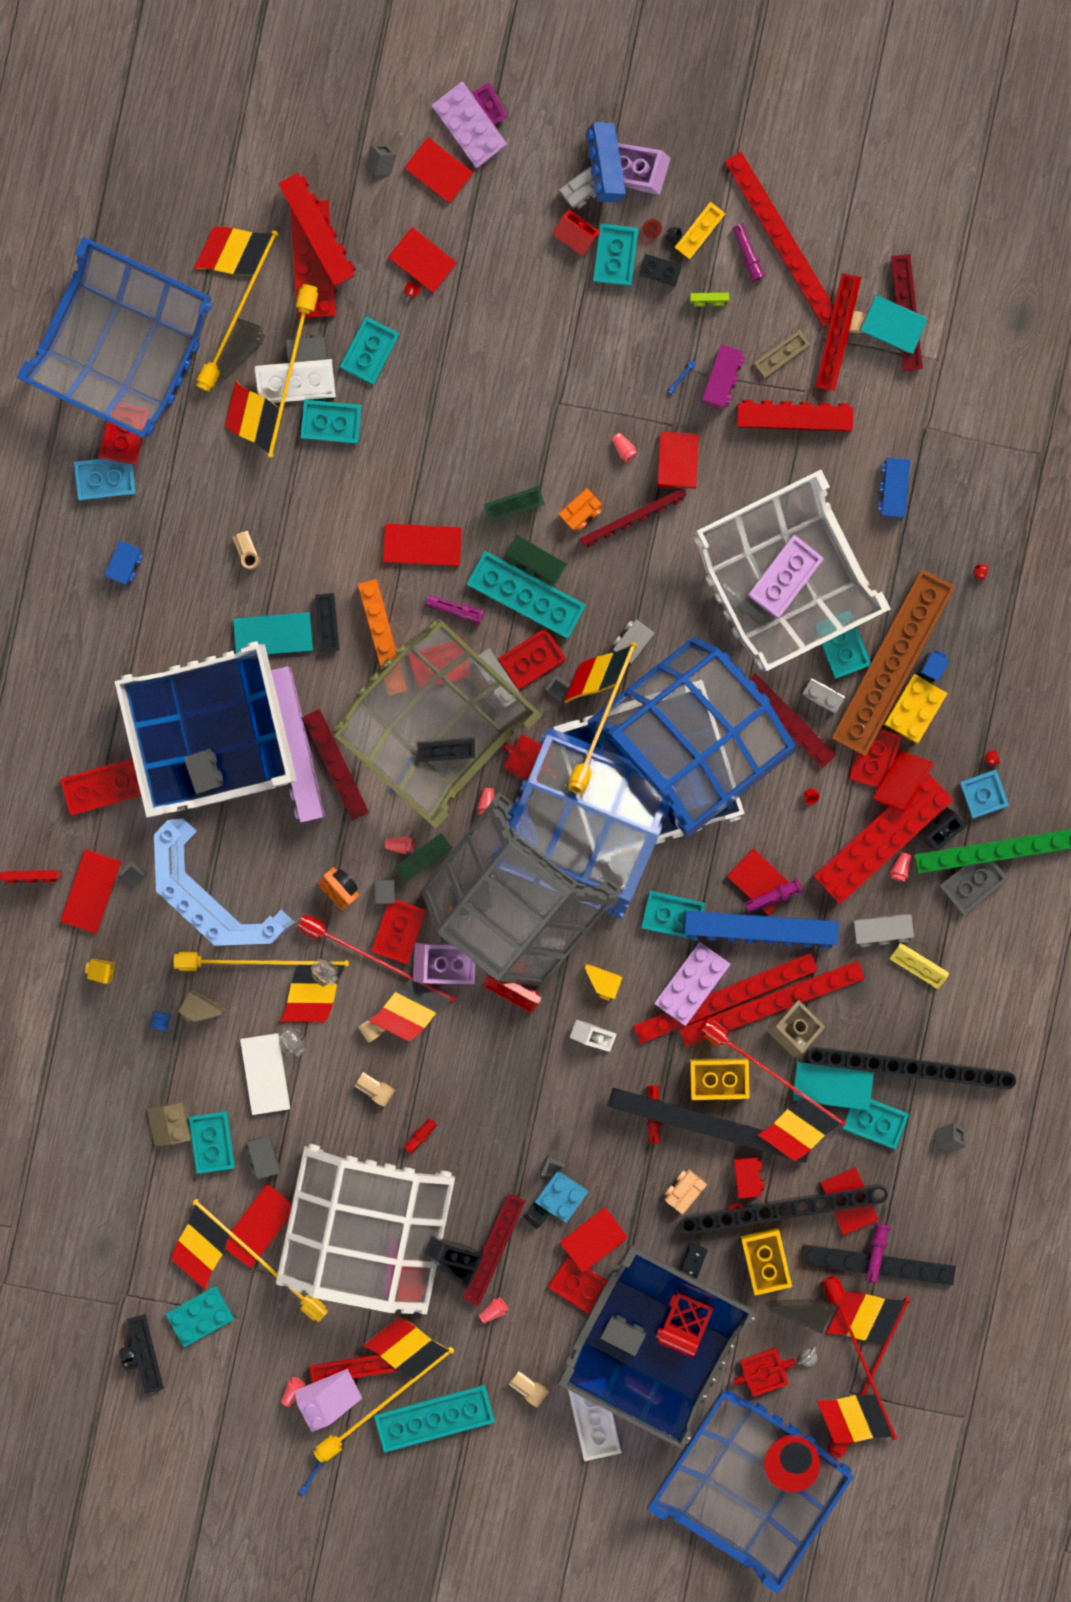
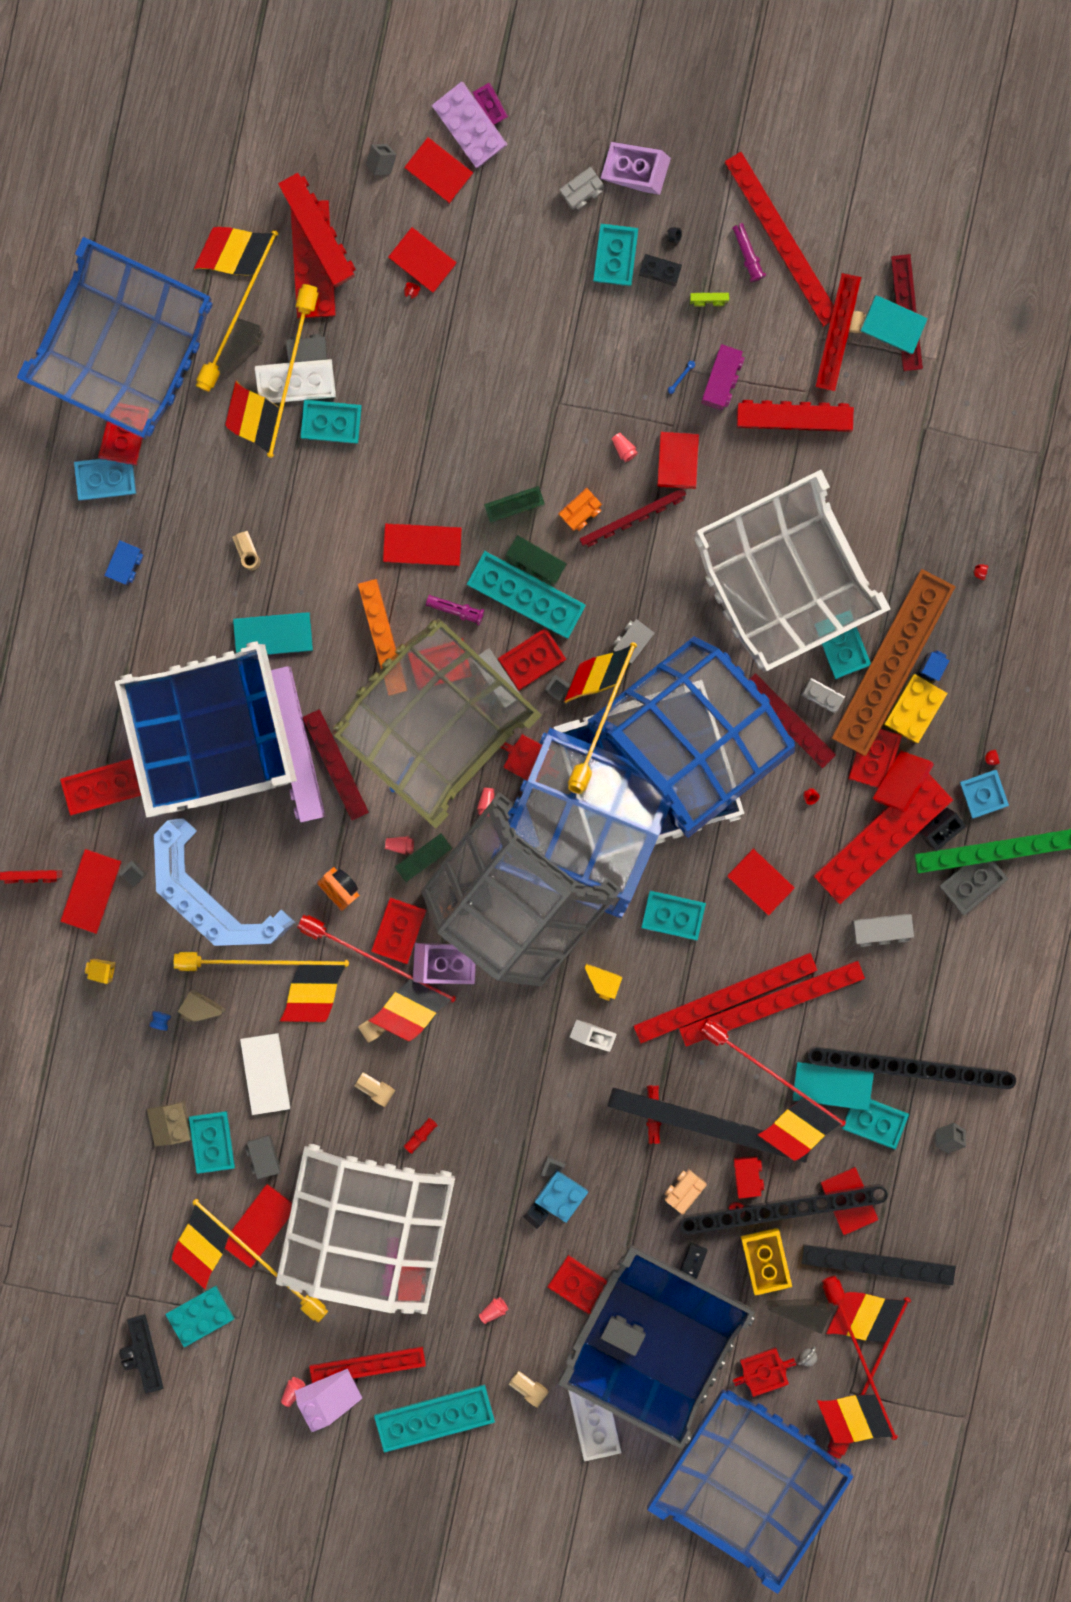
dark grey brick [184,749,223,794] -> none
clear head [278,1028,307,1057] -> none
blue hinge [300,1460,324,1494] -> none
clear head [310,958,339,987] -> none
flag [313,1317,454,1463] -> none
black plate [315,593,340,652] -> none
teal tile [339,316,400,385] -> none
dark grey panel [375,879,395,904] -> none
black plate [416,738,475,762] -> none
black wedge [424,1236,483,1290] -> none
dark red plate [462,1192,526,1306] -> none
red plate [482,975,542,1014] -> none
red brick [552,210,601,256] -> none
red tile [560,1207,628,1273] -> none
brick [585,122,626,202] -> none
clear red plate [643,219,662,239] -> none
lavender plate [654,942,731,1027] -> none
red piece [655,1291,714,1358] -> none
yellow plate [675,202,726,260] -> none
blue brick [683,910,839,948] -> none
yellow brick [690,1058,750,1100] -> none
magenta pin [745,877,803,914] -> none
lavender plate [748,535,824,619] -> none
dark tan tile [753,329,811,379] -> none
red piece [764,1435,820,1492] -> none
dark tan slope [767,1000,825,1057] -> none
magenta pin [865,1224,891,1284] -> none
blue brick [877,457,910,519] -> none
light yellow plate [889,943,949,989] -> none
coral cone [890,852,911,882] -> none

